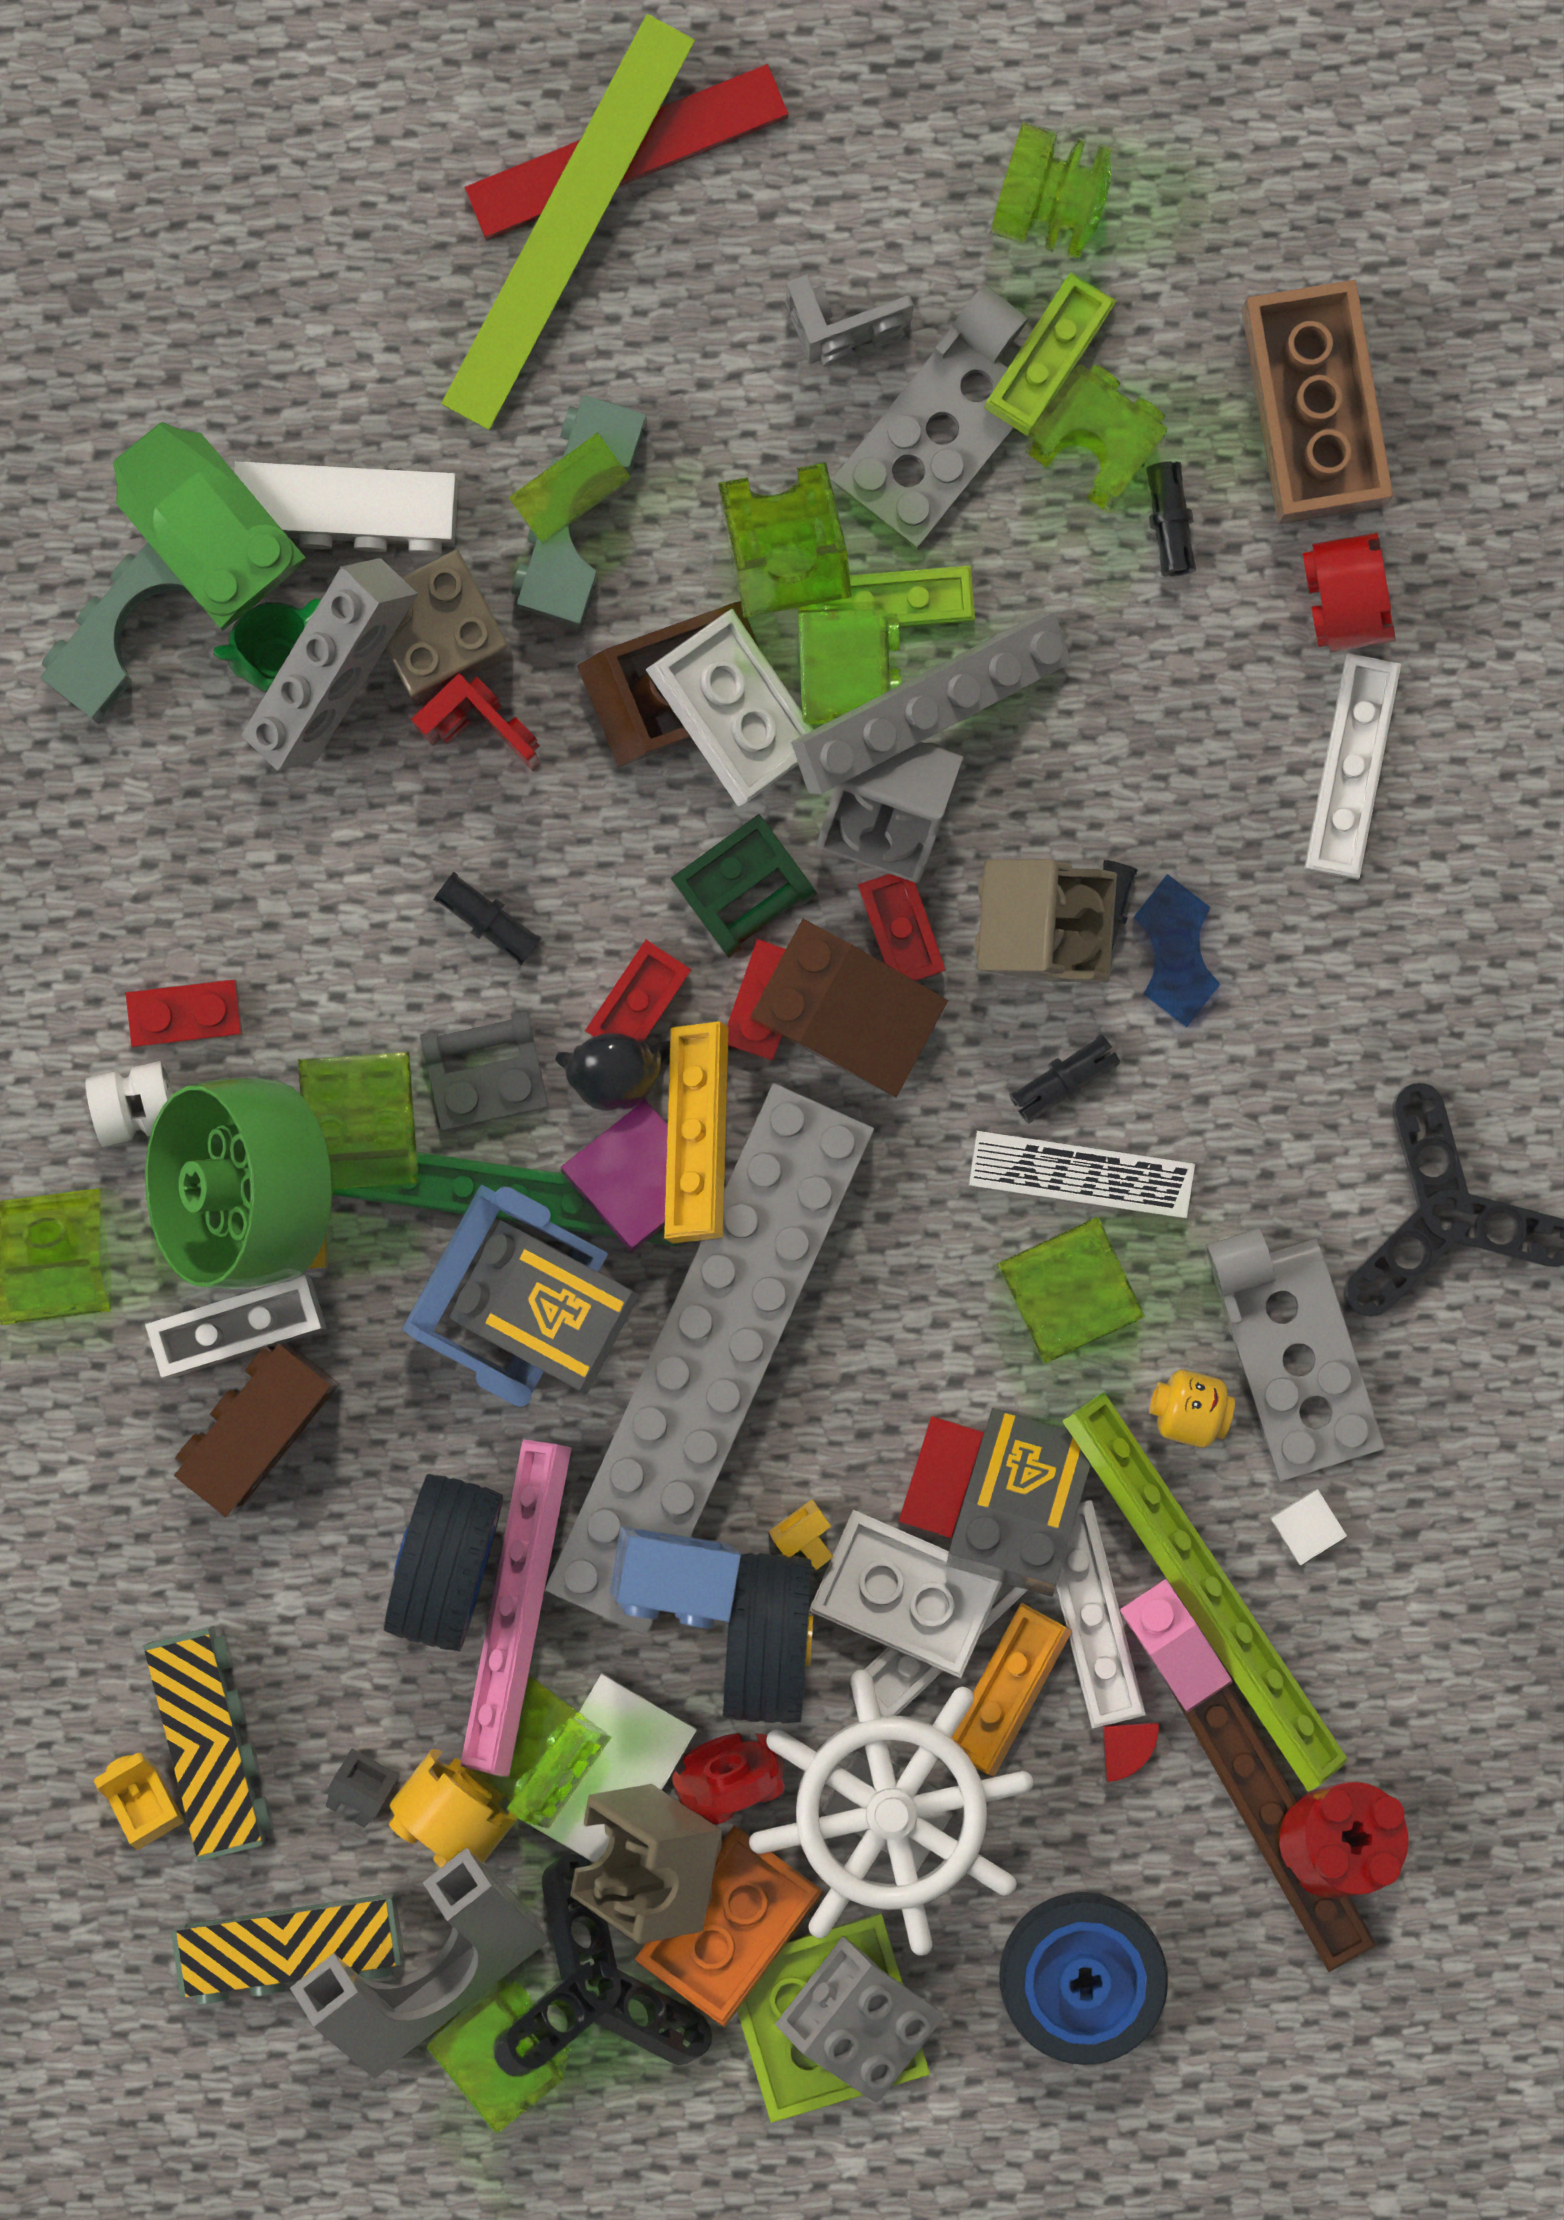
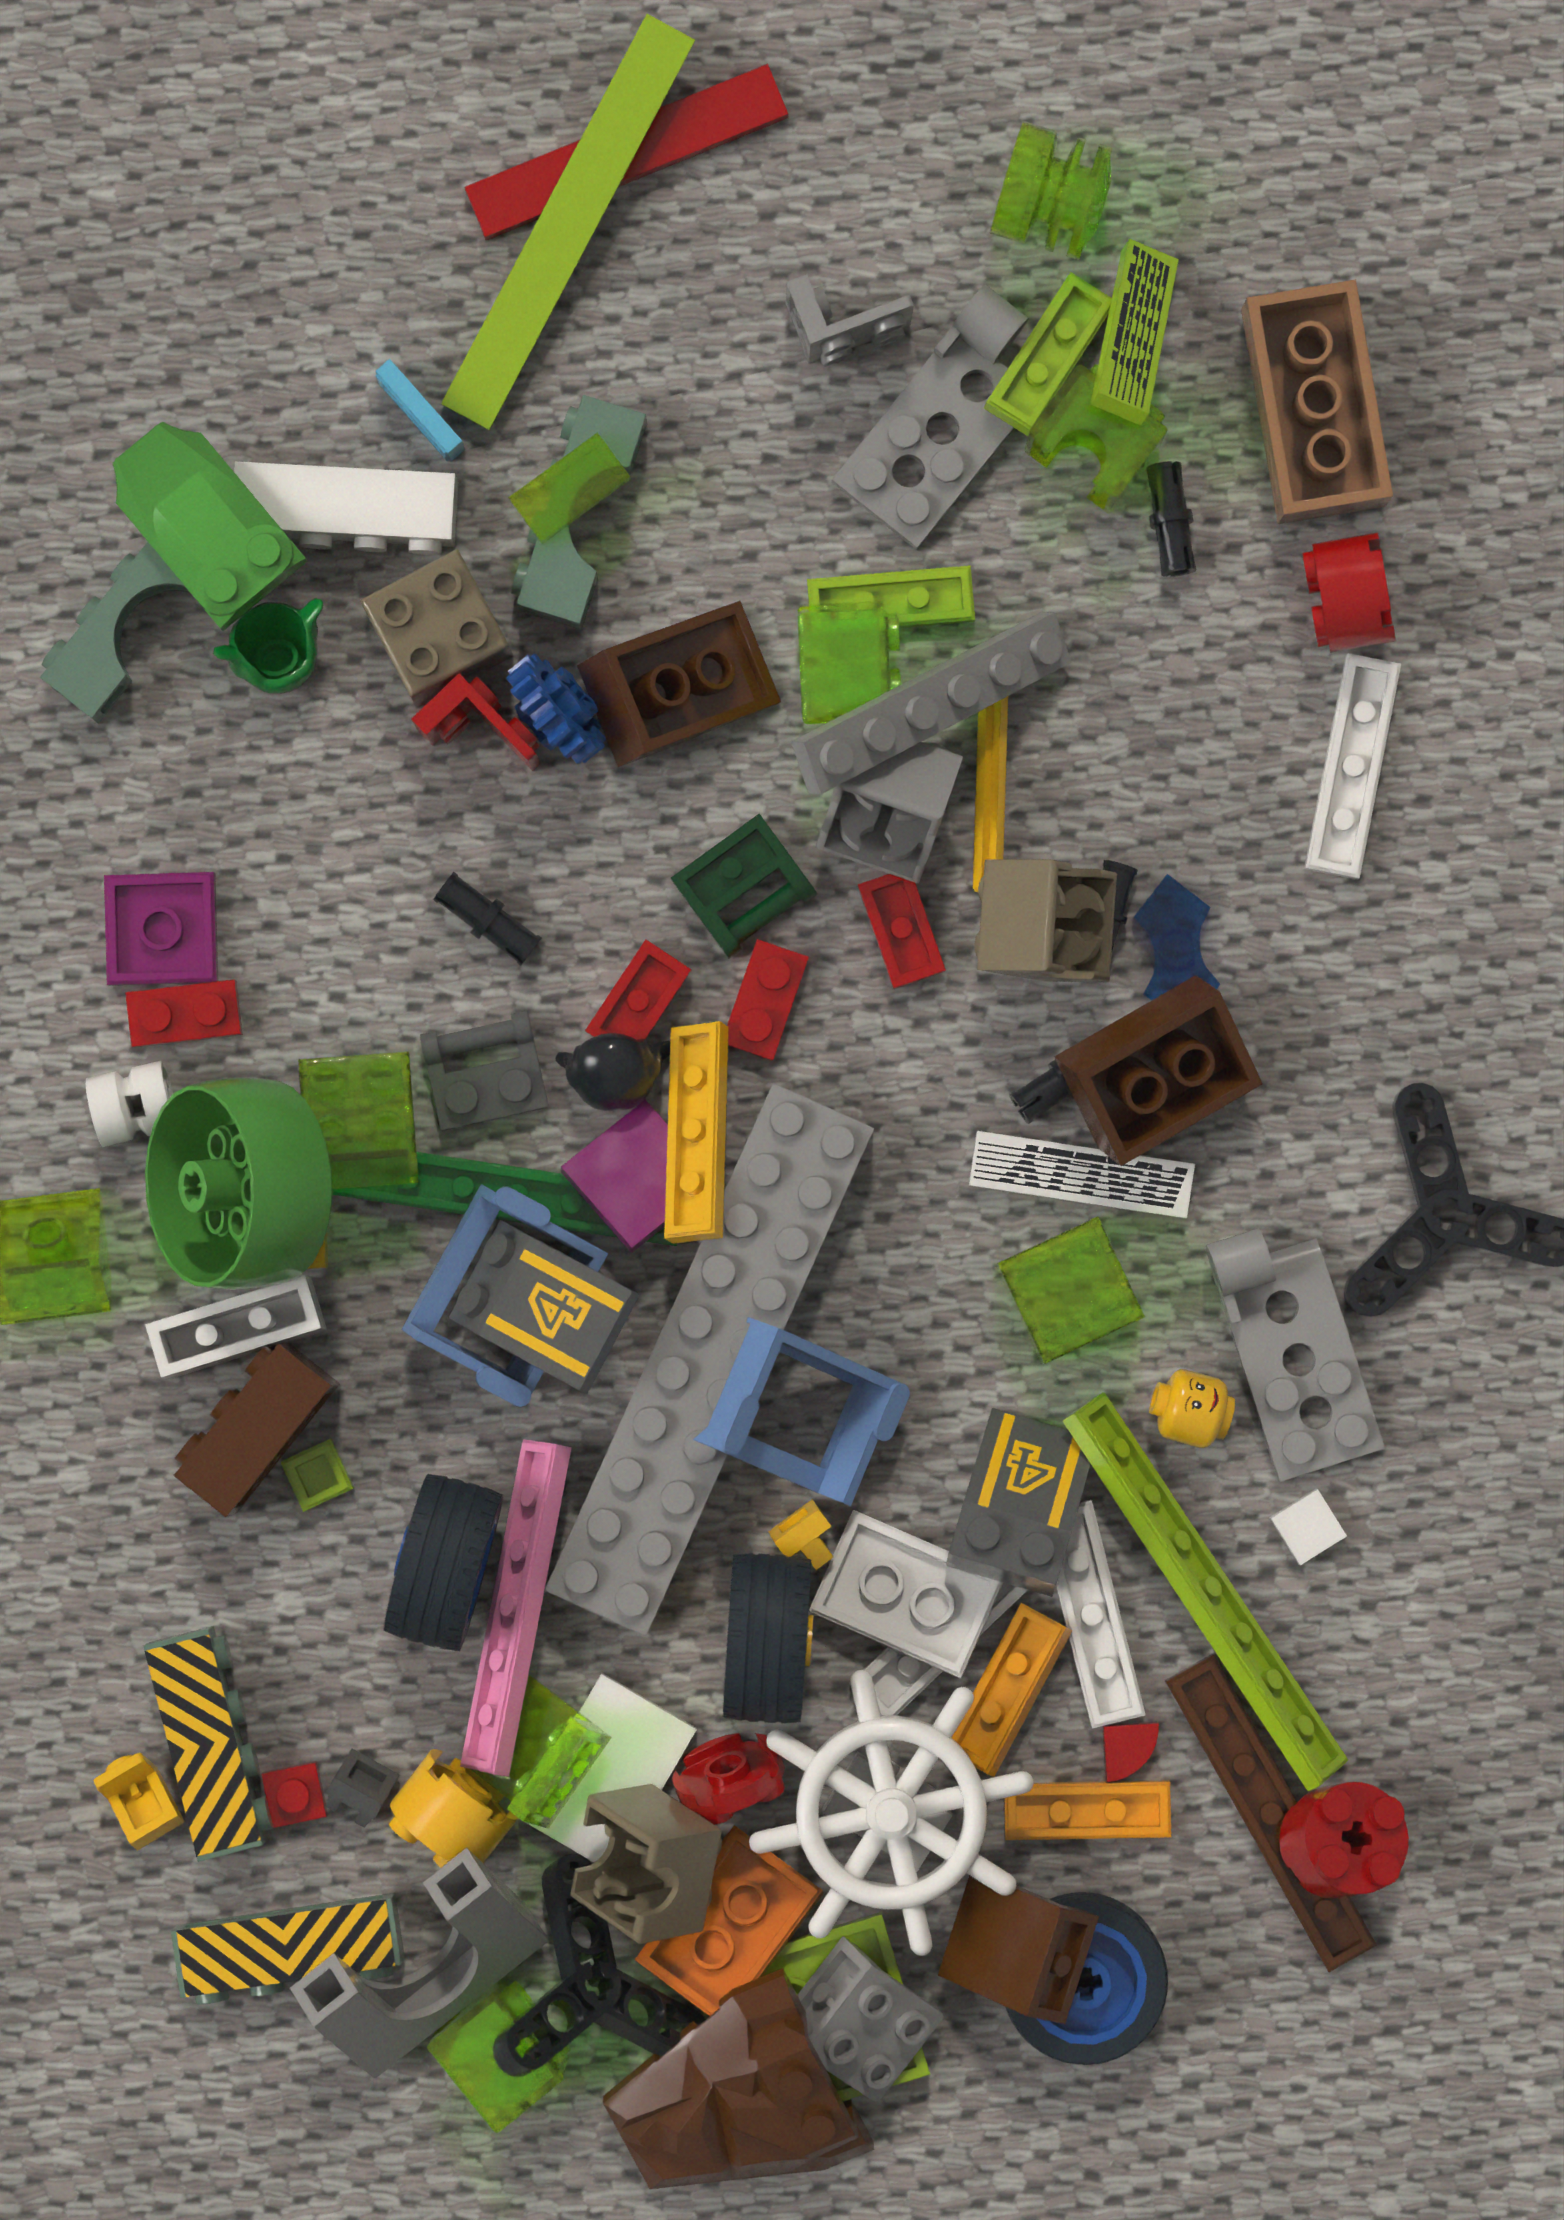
light grey brick [241,558,418,771] -> none
medium blue brick [609,1526,741,1629] -> none
white tile [645,609,814,807] -> none
clear neon green piece [718,462,852,618] -> none
reddish brown slope [750,919,949,1098] -> none
red tile [898,1416,984,1538] -> none
bright pink slope [1120,1579,1233,1713] -> none
none -> magenta tile [104,872,218,986]
none -> red plate [261,1761,328,1828]
none -> lime tile [281,1438,354,1512]
none -> medium azure tile [375,359,466,462]
none -> blue gear [506,654,606,764]
none -> reddish brown wedge [603,1968,874,2189]
none -> medium blue piece [693,1317,910,1506]
none -> reddish brown panel [938,1875,1099,2024]
none -> yellow axle [973,696,1008,892]
none -> light orange tile [1004,1780,1171,1840]
none -> reddish brown brick [1054,975,1263,1166]
none -> lime tile [1090,238,1179,426]

